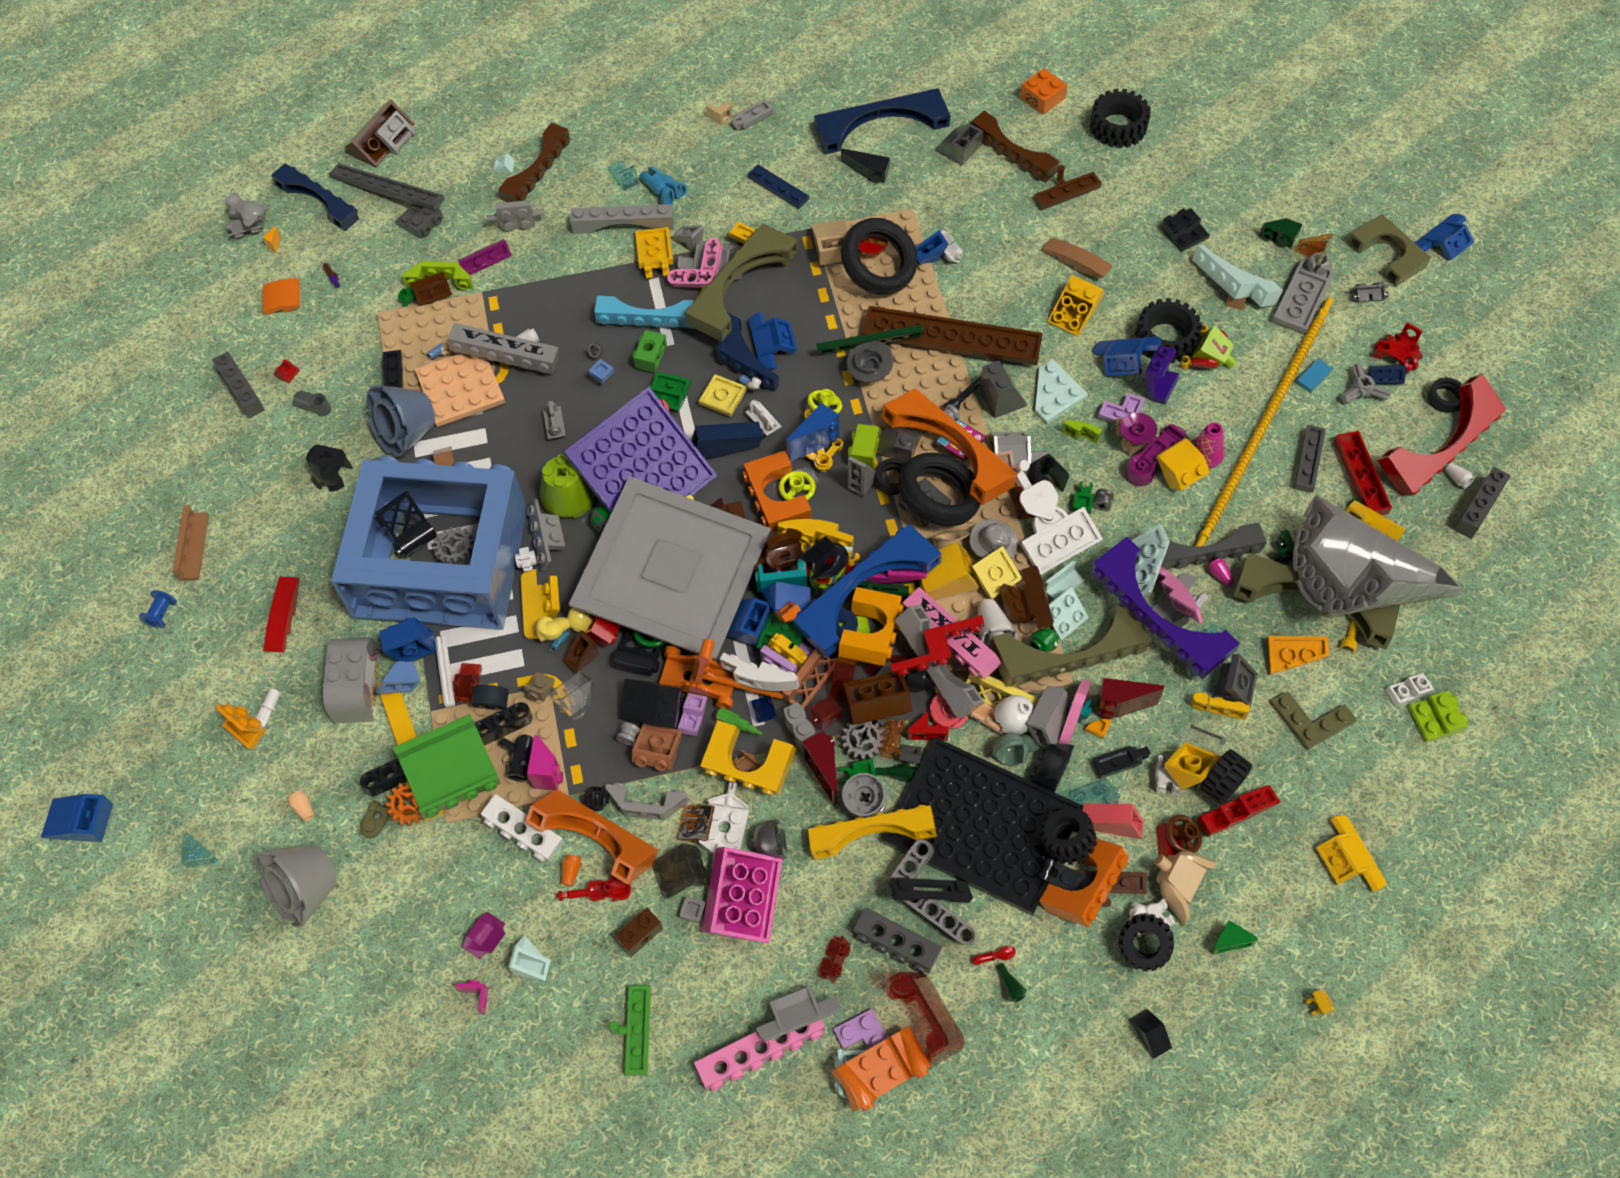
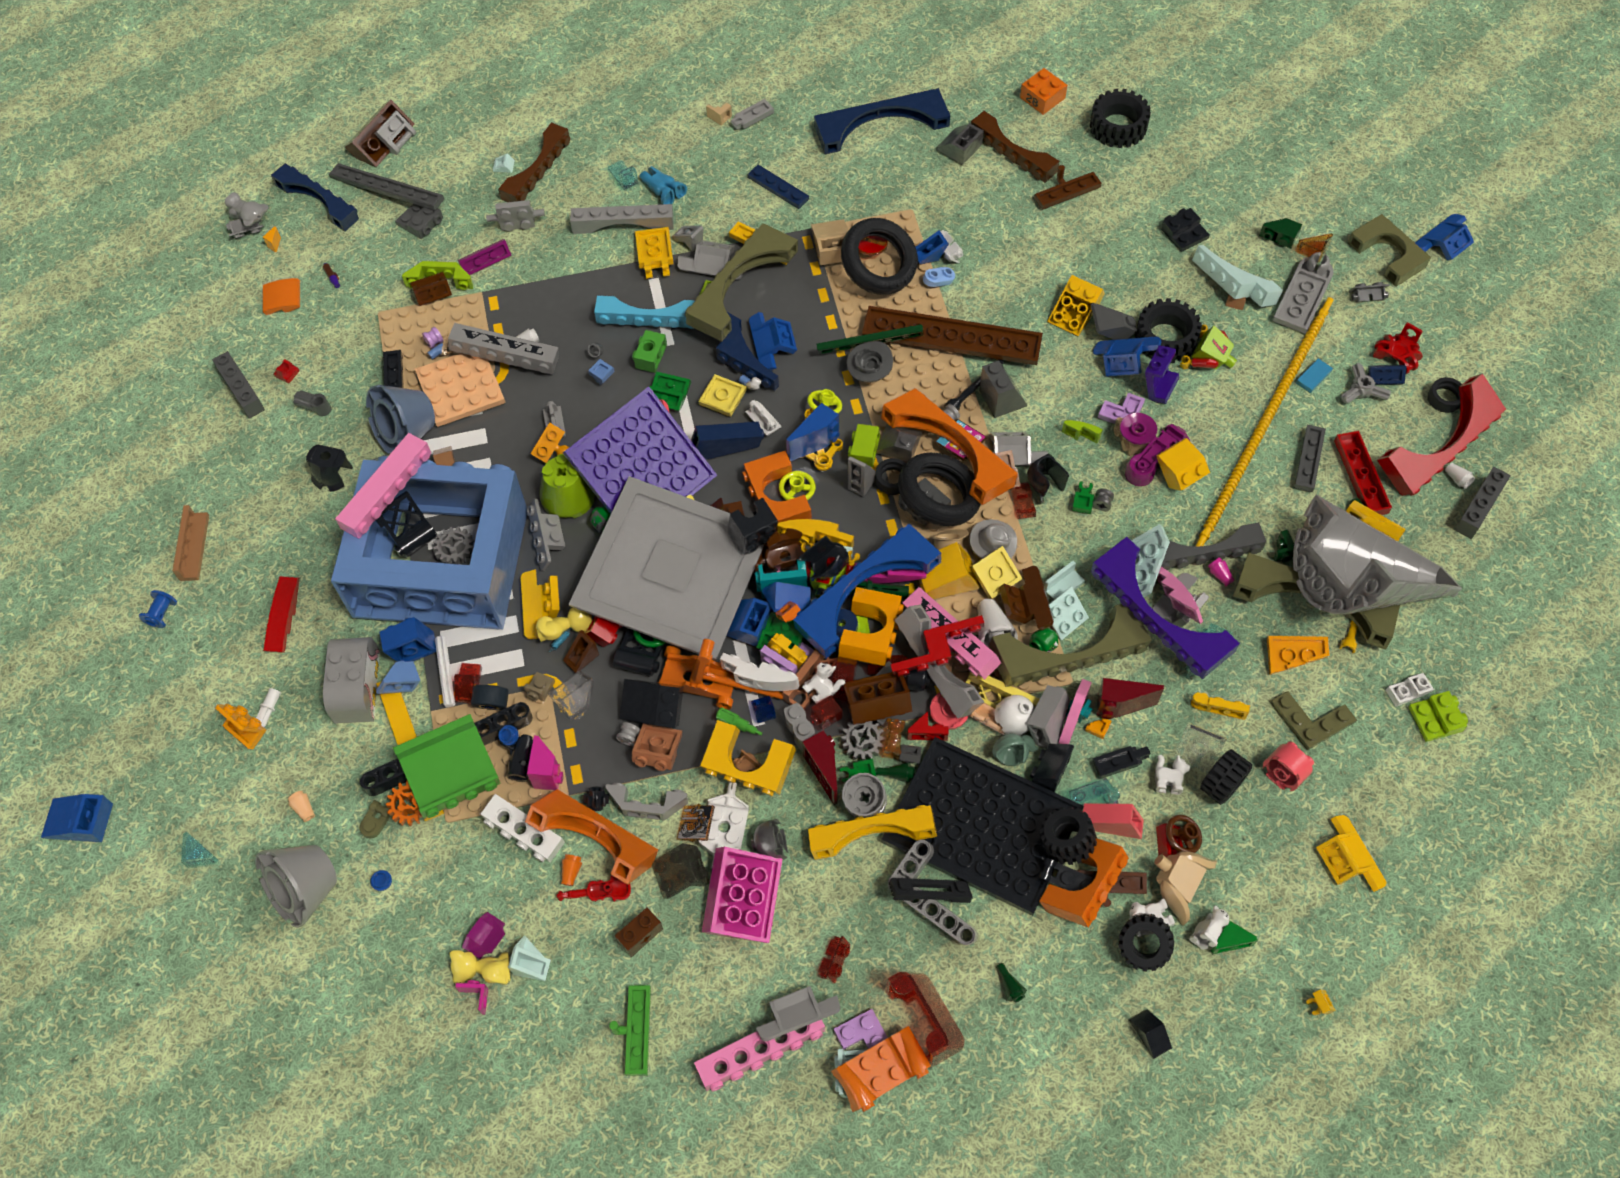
green plate [398,287,415,307] -> none
white gear [515,547,537,572] -> none
bright pink beam [667,238,723,288] -> none
lavender slope [678,693,708,737] -> none
light grey plate [679,896,706,924] -> none
black slope [841,148,890,183] -> none
dark grey brick [854,907,942,974] -> none
red piece [972,945,1016,965] -> none
white plate [1013,460,1103,574] -> none
light aqua plate [1035,359,1088,425] -> none
medium nougat slope [1042,238,1112,278] -> none
yellow slope [1164,742,1221,790] -> none
dark pink cone [1191,422,1225,468] -> none
red slope [1197,785,1281,837] -> none
dark grey bracket [1215,654,1258,708] -> none
none -> bright pink brick [335,433,431,539]
none -> blue plate [371,870,392,891]
none -> lavender wheel [422,327,444,349]
none -> light yellow animal [449,950,510,985]
none -> blue plate [498,725,519,745]
none -> light orange plate [530,422,569,463]
none -> black piece [727,498,778,554]
none -> white animal [803,662,845,704]
none -> light blue plate [923,267,955,287]
none -> dark grey slope [1091,303,1137,340]
none -> white animal [1189,906,1229,950]
none -> coral brick [1263,741,1314,791]

